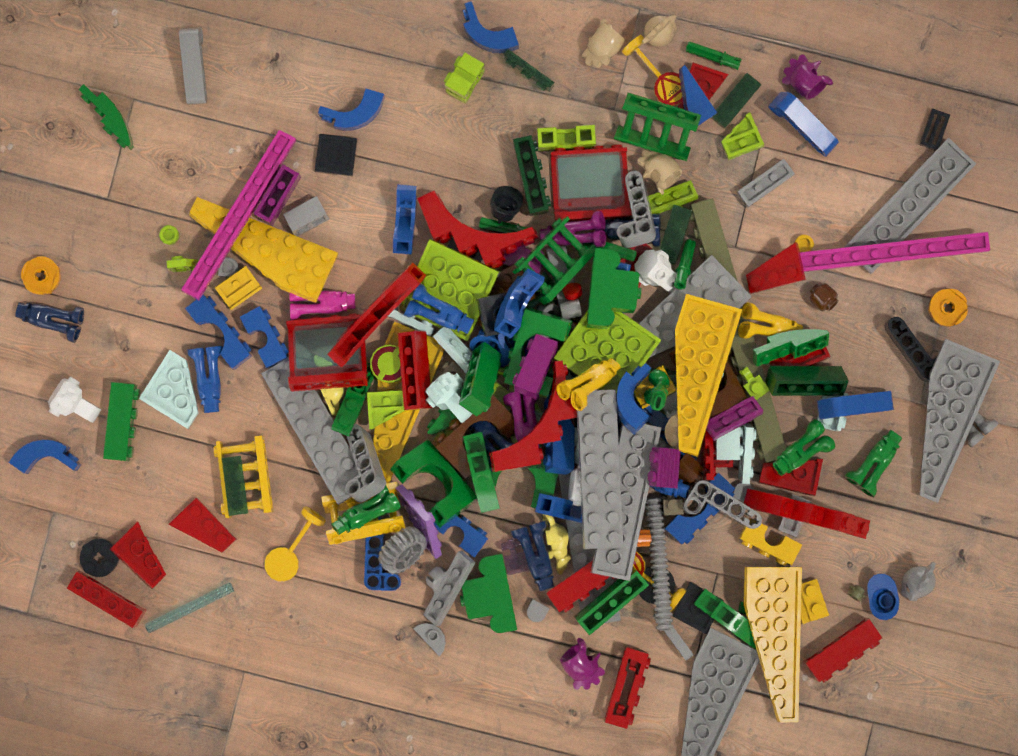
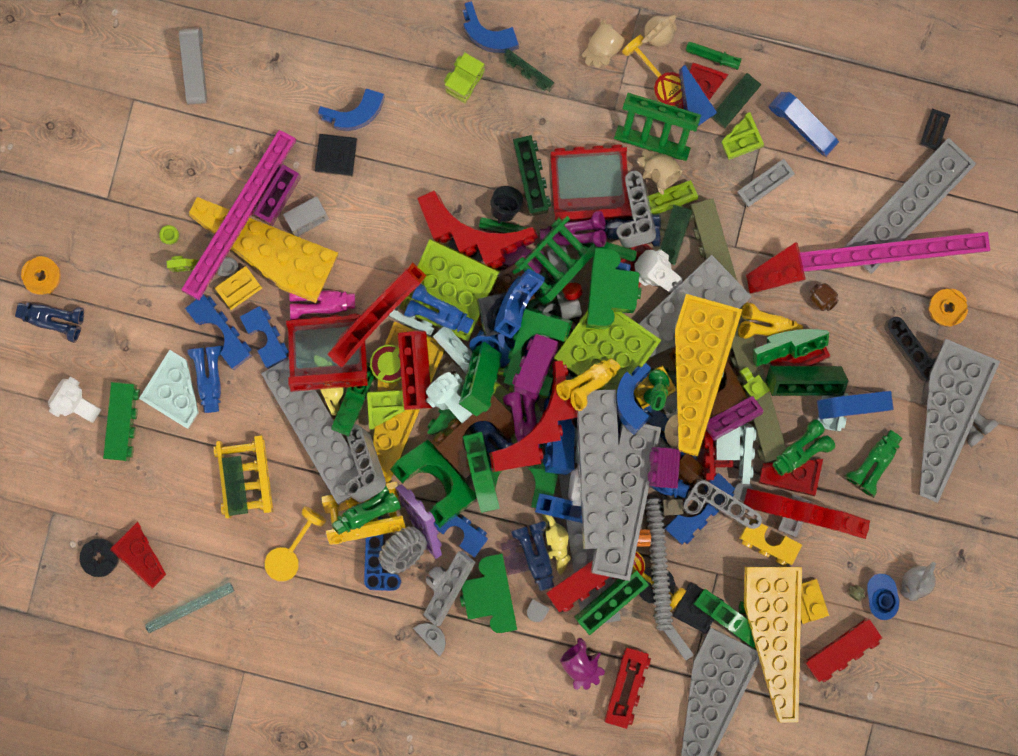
blue arch [8,440,82,474] -> none
red brick [67,571,147,628] -> none
green slope [78,84,134,150] -> none
red wing [168,498,237,553] -> none
blue arch [393,184,417,255] -> none
lime arch [537,125,596,151] -> none
green axle [674,239,696,289] -> none
magenta piece [782,54,833,100] -> none
yellow tile [794,235,814,252] -> none

